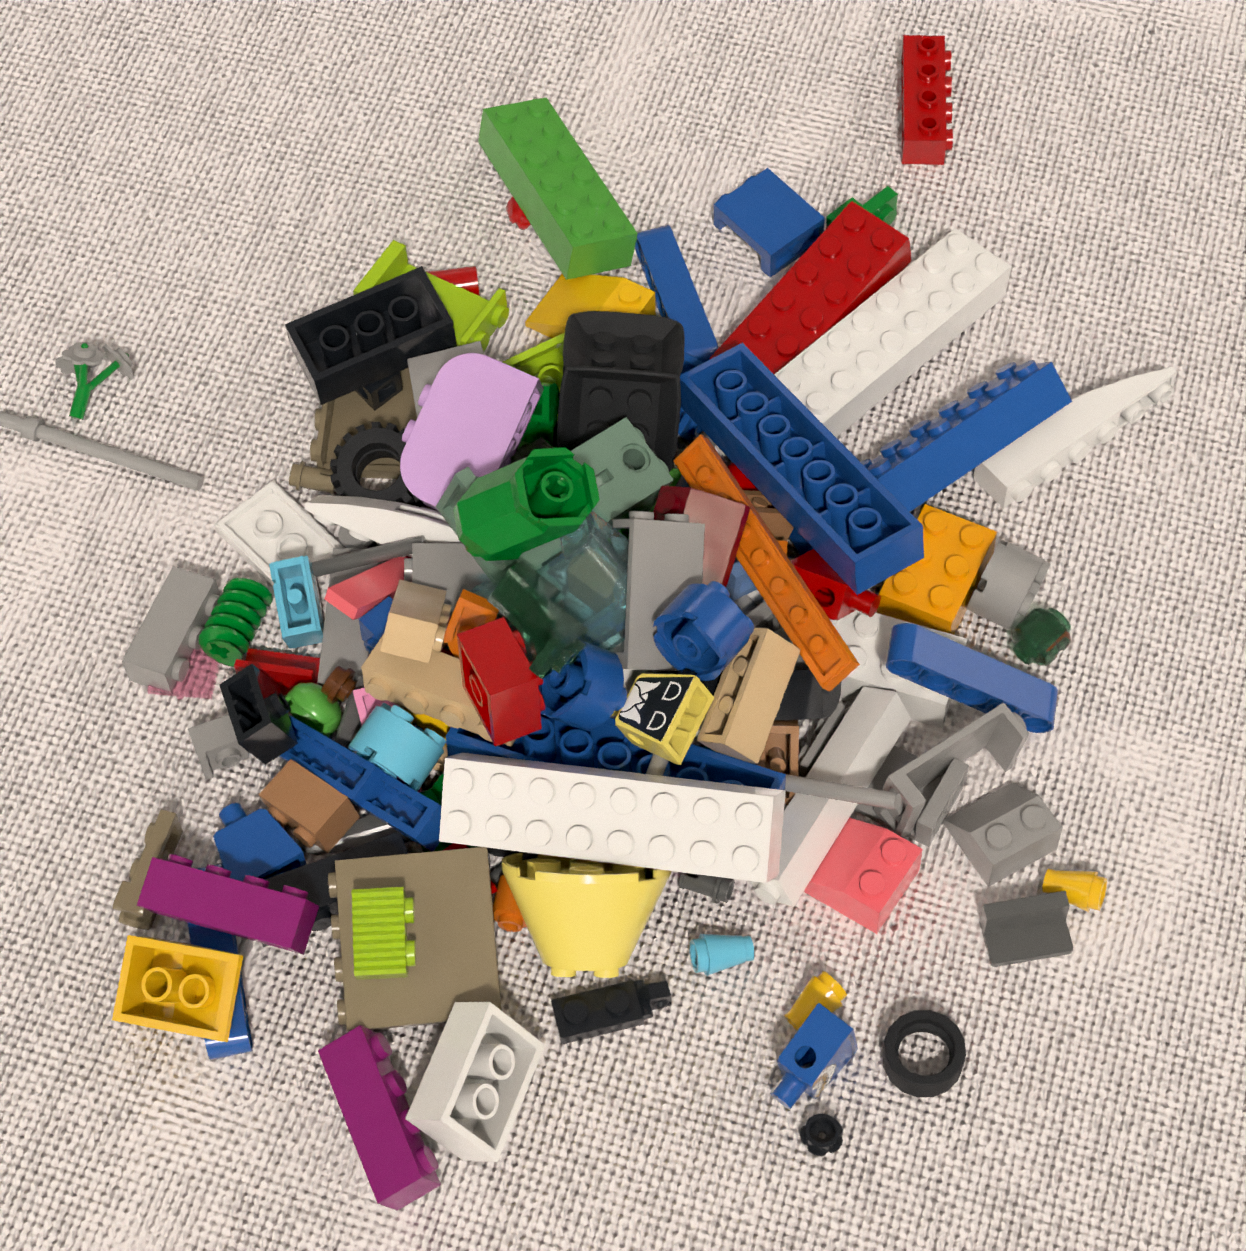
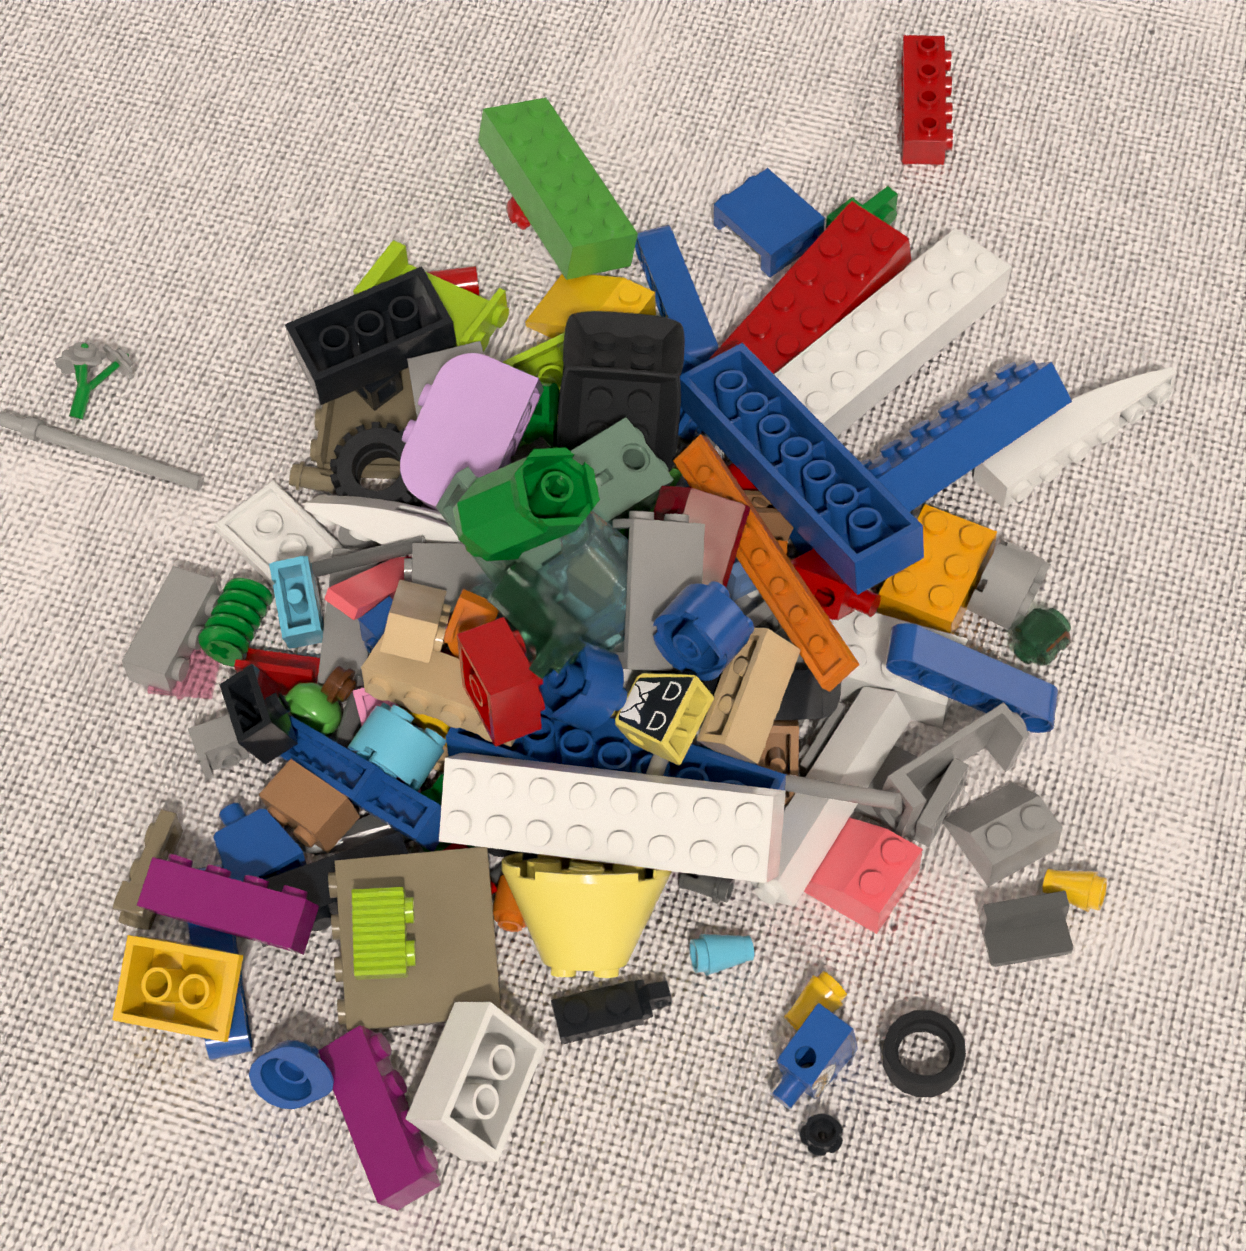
none -> blue piece [249,1040,334,1109]

